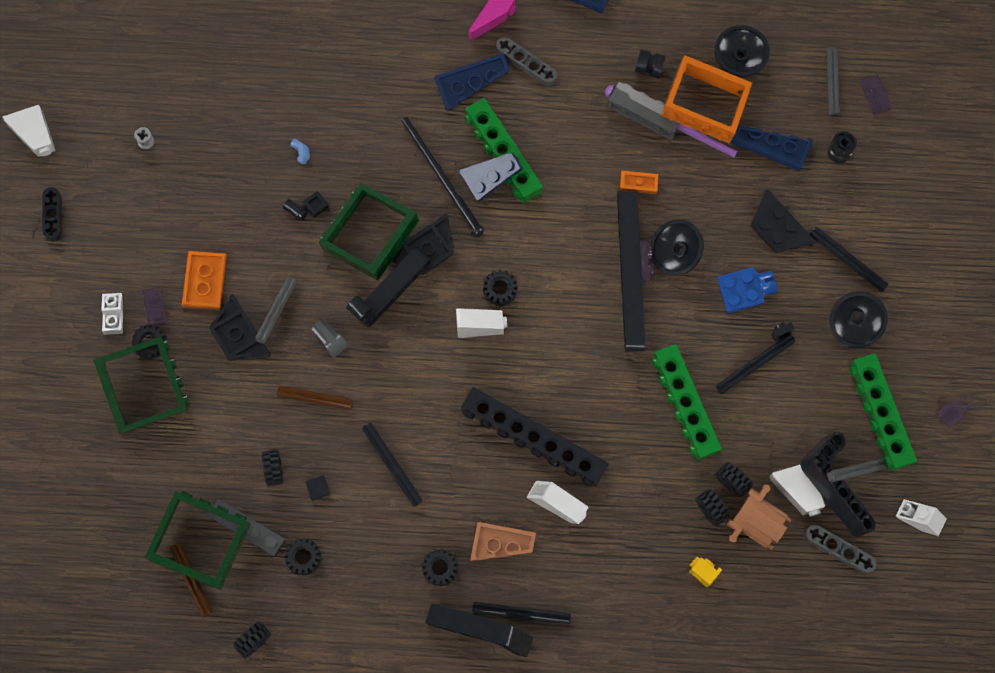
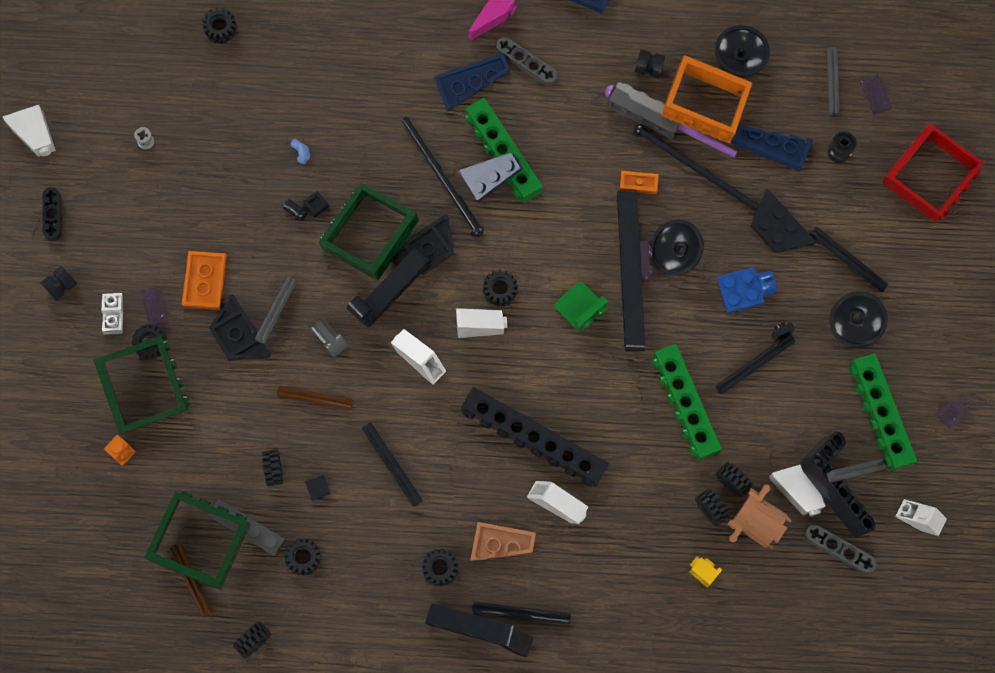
none -> black wheel [40,266,77,301]
none -> orange brick [104,435,136,466]
none -> black tyre [202,7,237,44]
none -> white slope [391,329,446,385]
none -> green bracket [554,282,608,332]
none -> black bar [634,124,759,210]
none -> red window [882,123,984,223]

